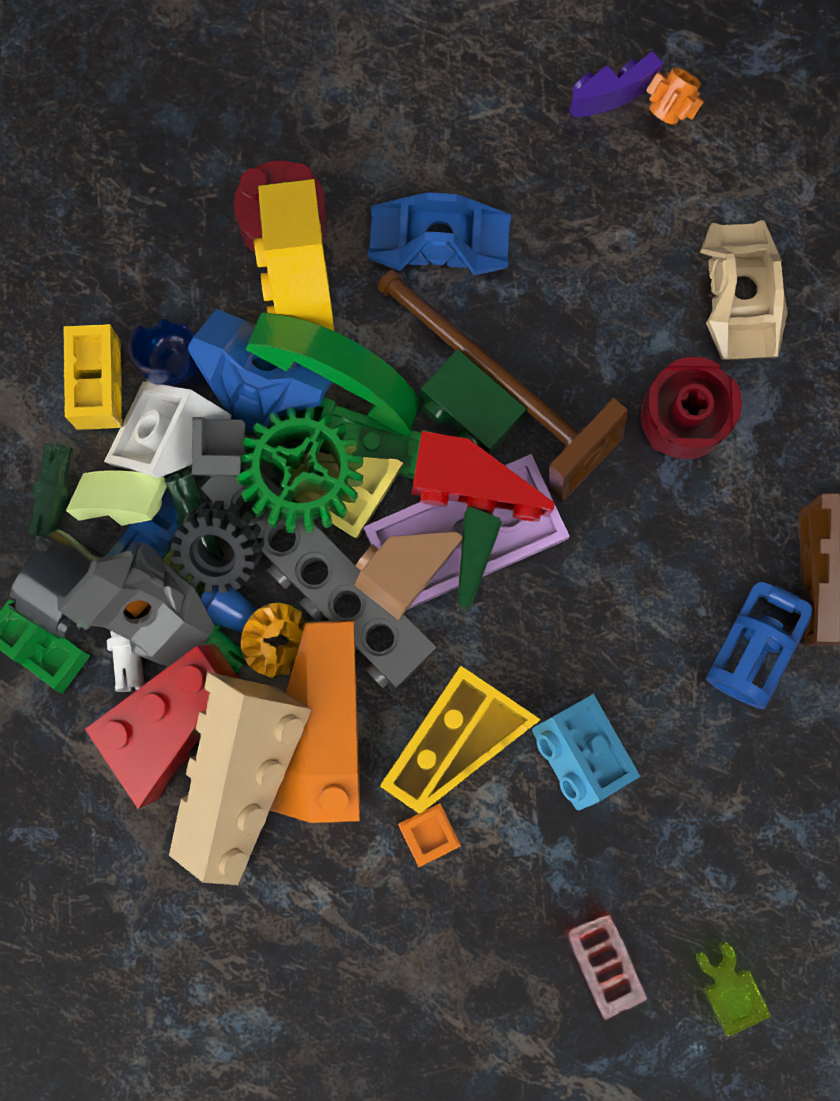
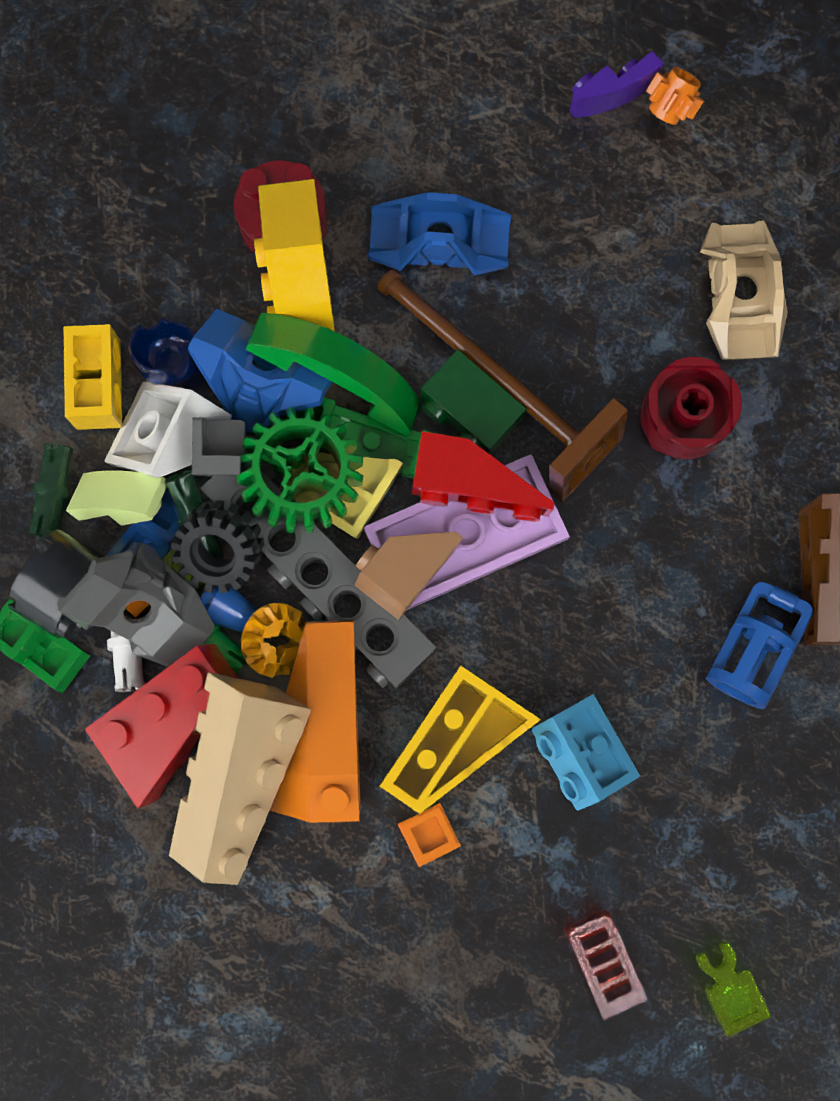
dark green slope [457,506,502,612] -> none

